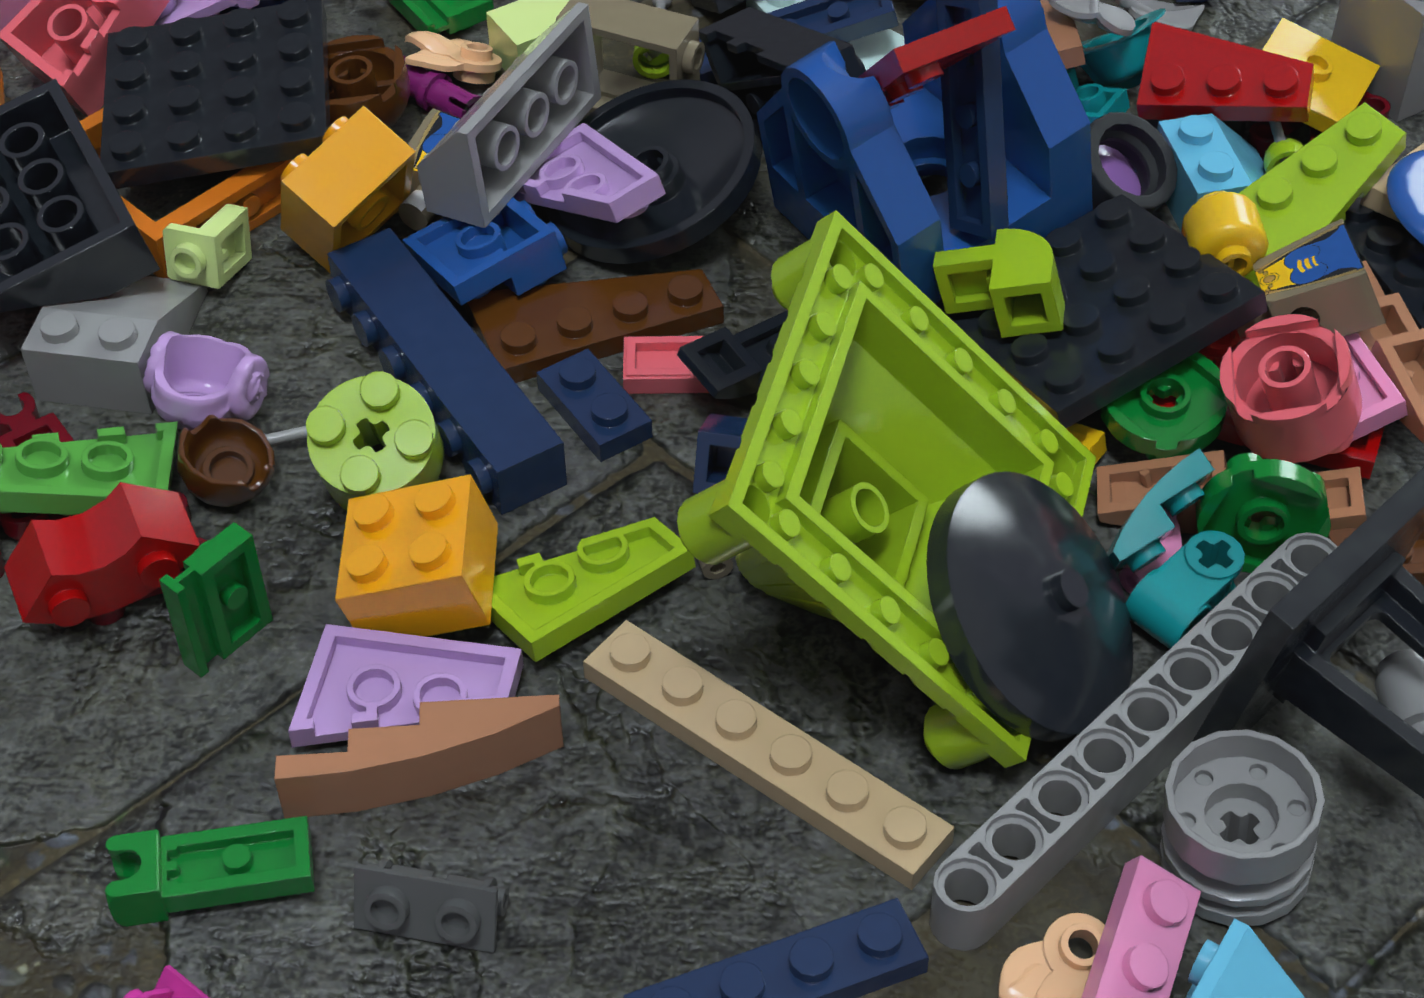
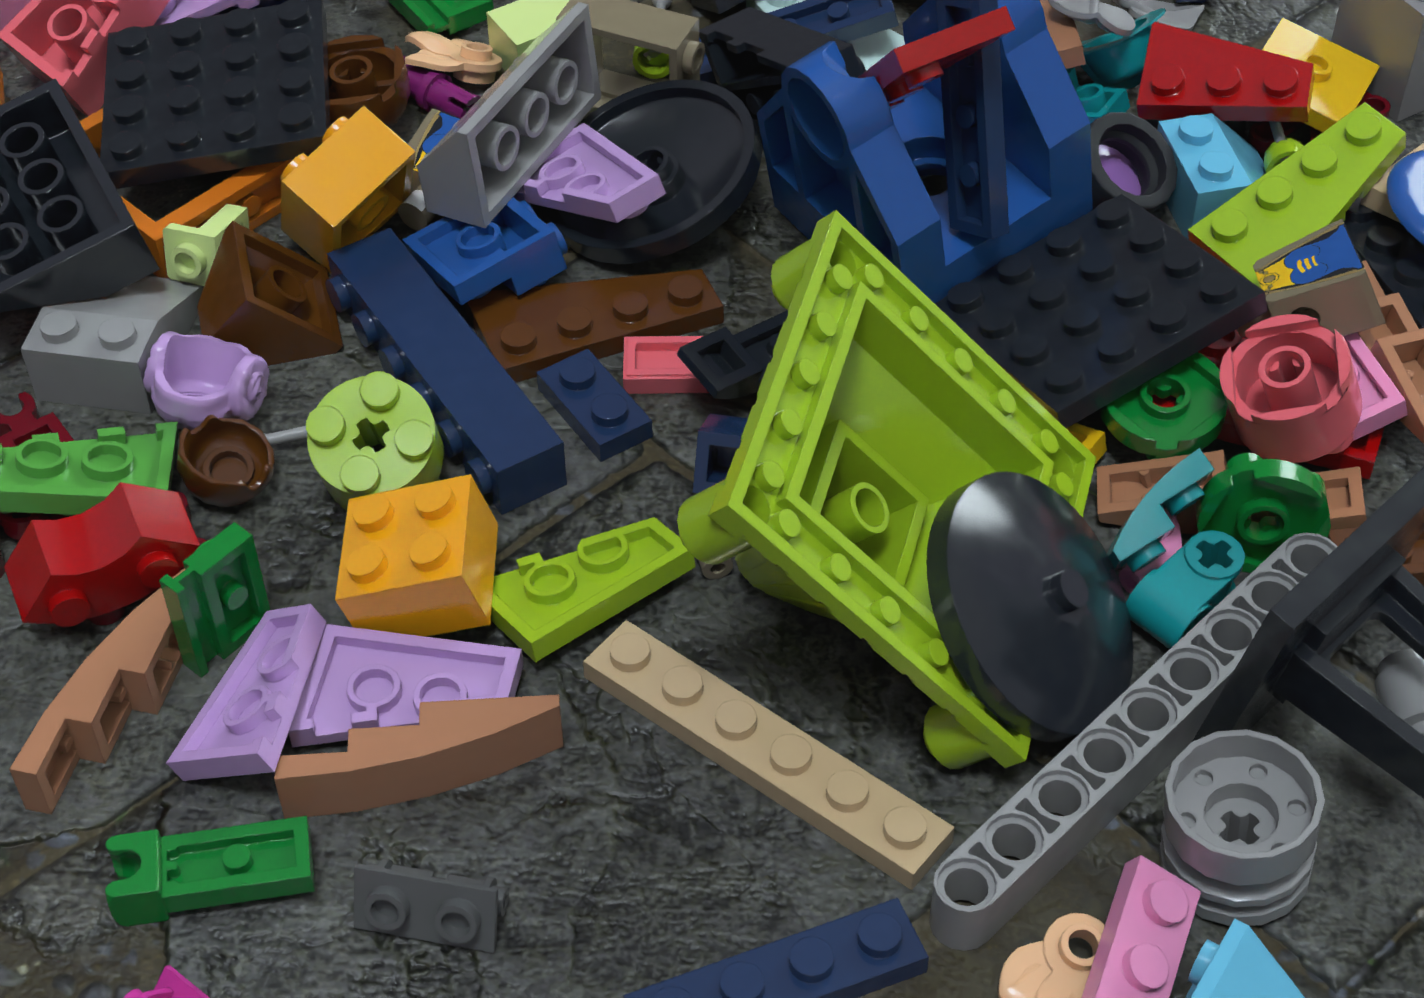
lime brick [933,229,1065,338] -> none
yellow head [1181,191,1269,277] -> none
none -> nougat slope [9,568,185,815]
none -> lavender wing [166,604,327,781]
none -> reddish brown slope [197,221,343,366]

